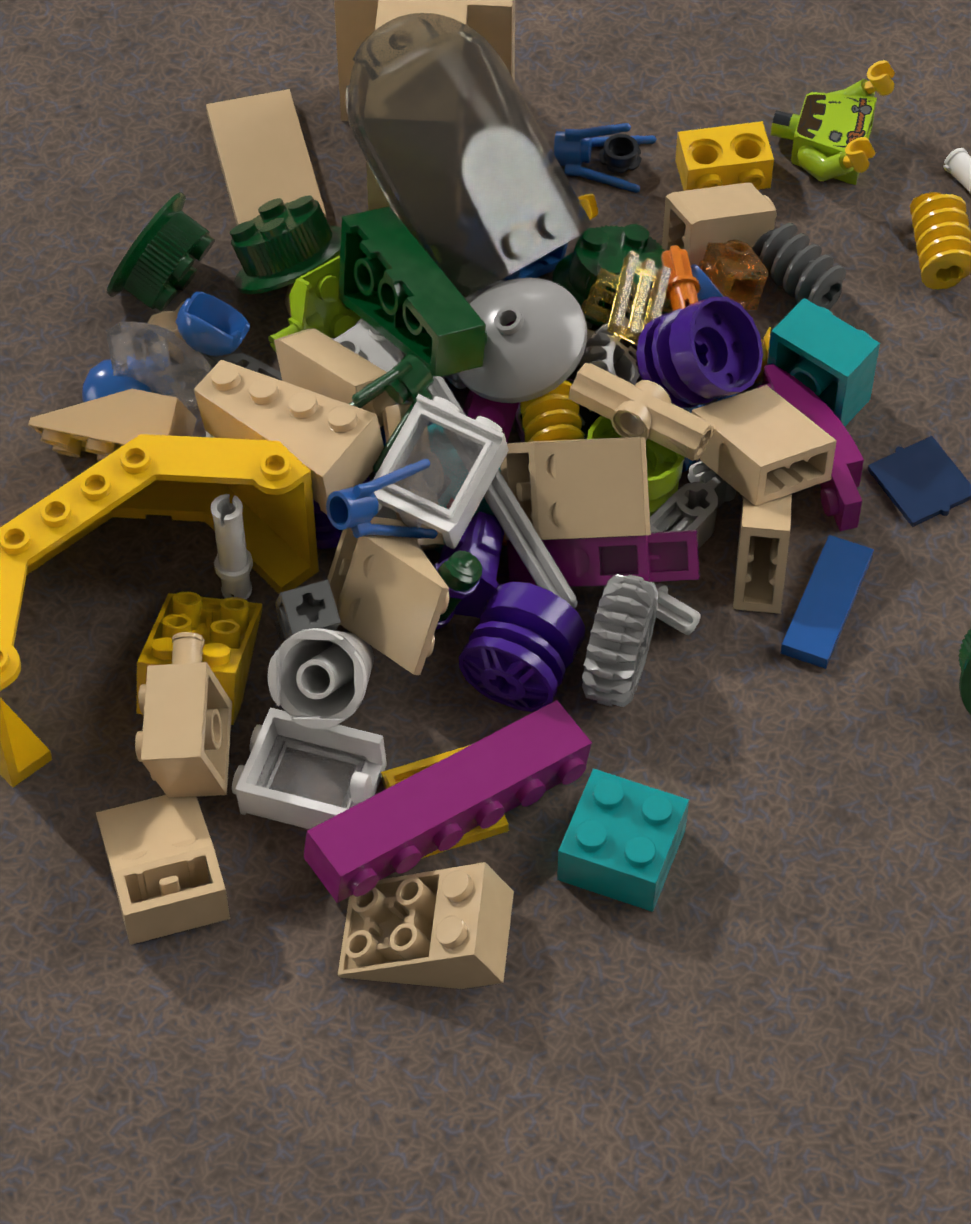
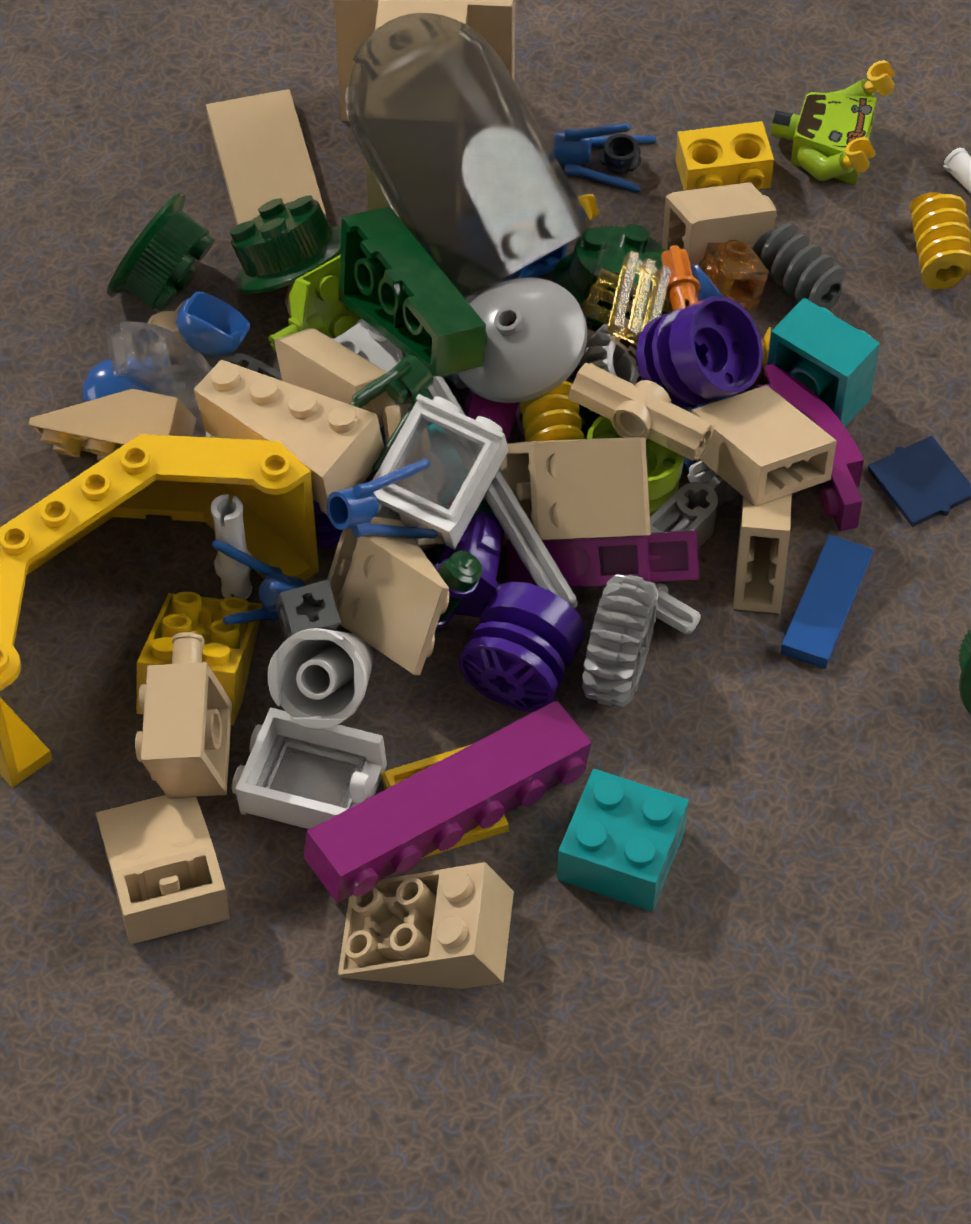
none -> blue plant [212,540,306,625]

